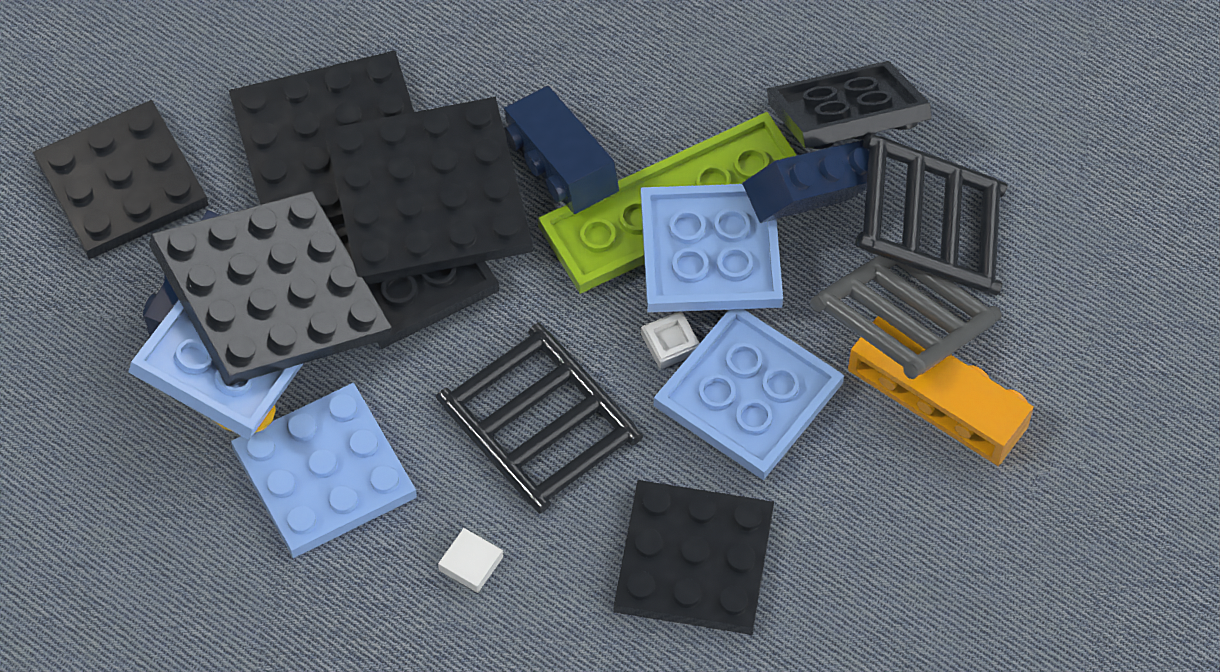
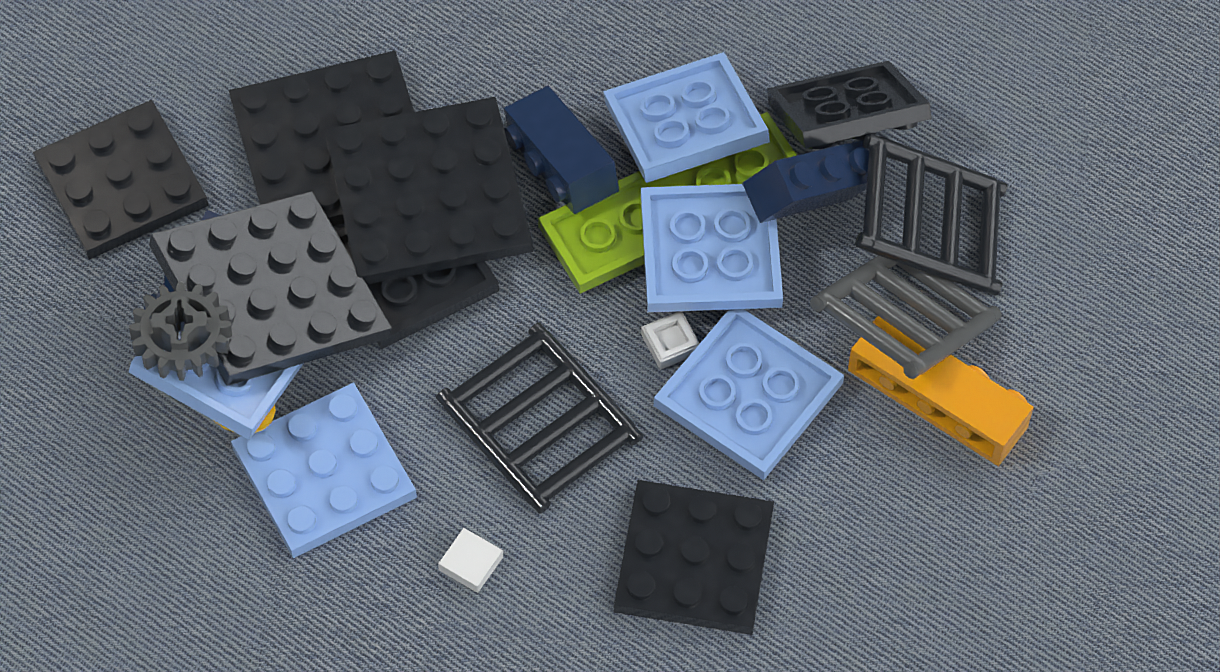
none -> dark grey gear [129,281,233,381]
none -> light blue plate [603,52,770,183]

